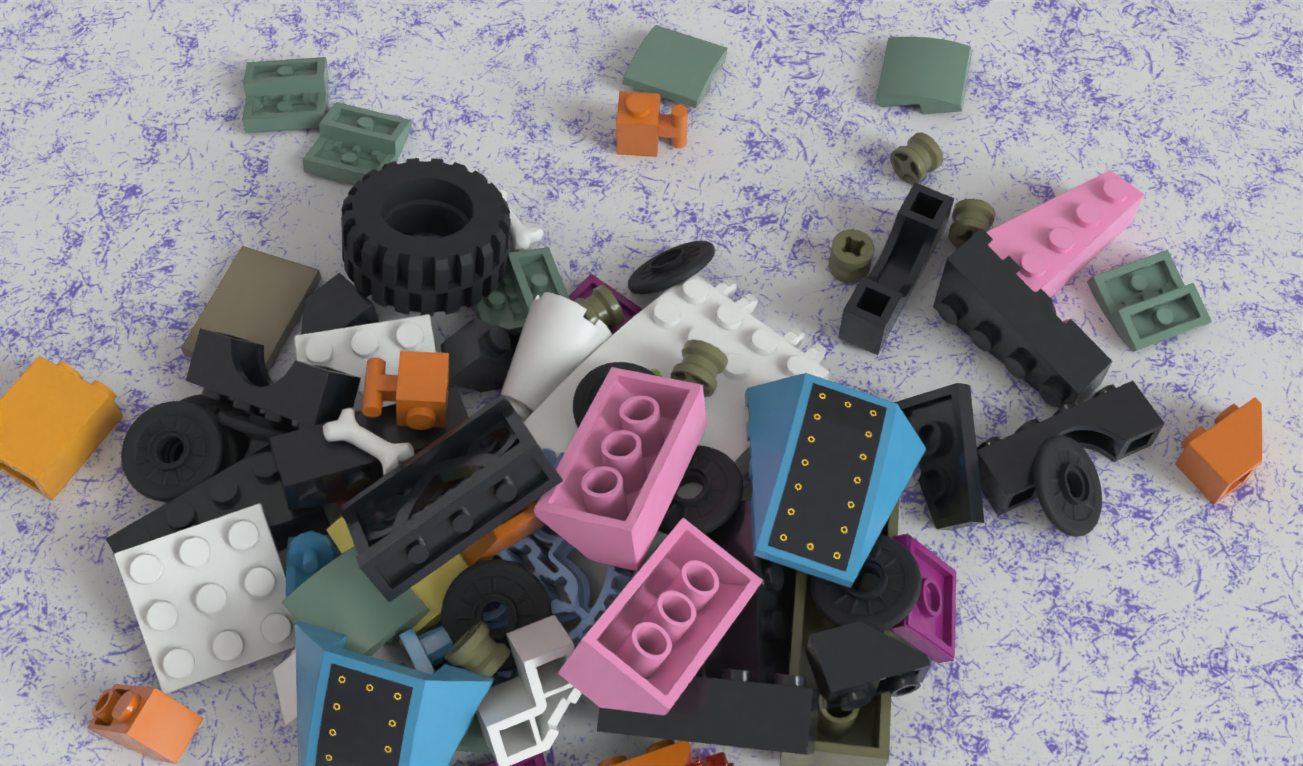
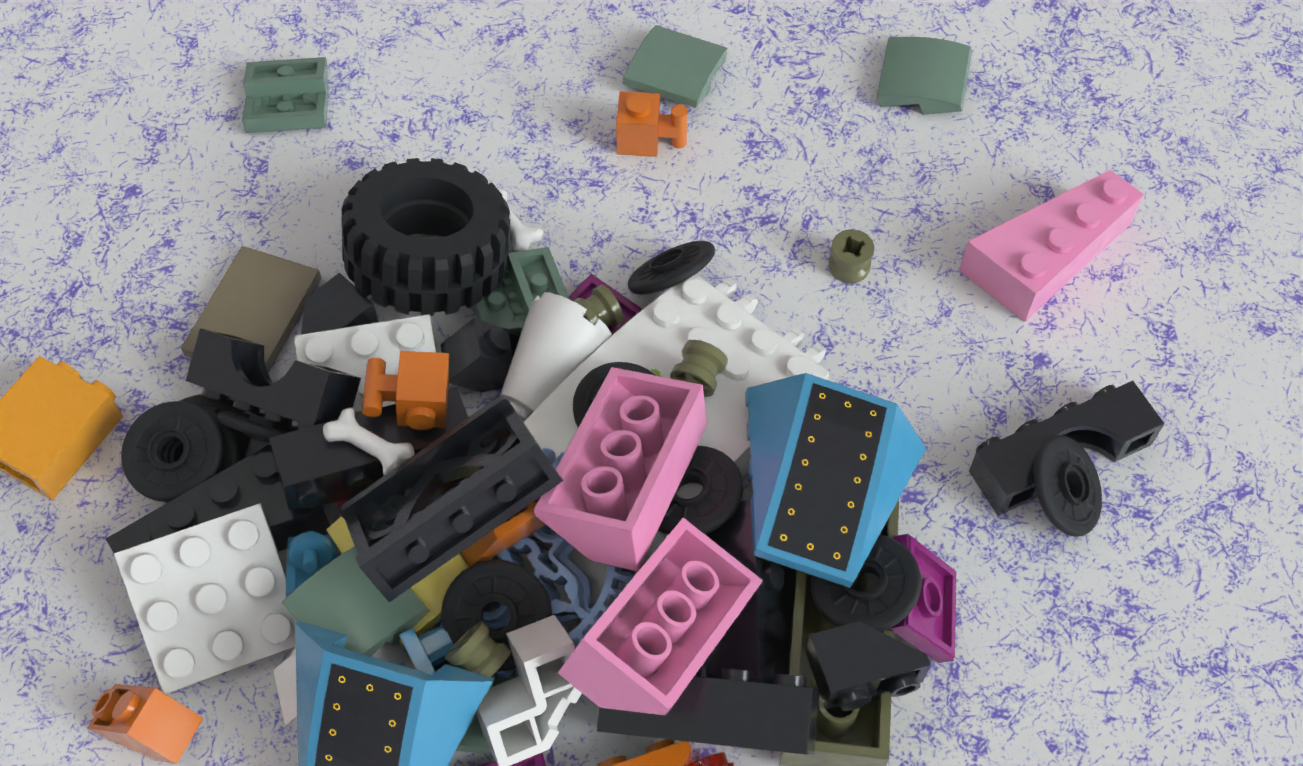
sand green slope [303,102,411,185] -> none
black arch [838,182,954,355] -> none
olive wheel [890,132,943,185] -> none
black wing [894,383,985,531] -> none
black wedge [933,228,1113,409] -> none
olive wheel [948,199,996,248] -> none
sand green slope [1087,250,1212,352] -> none
orange slope [1175,397,1262,505] -> none

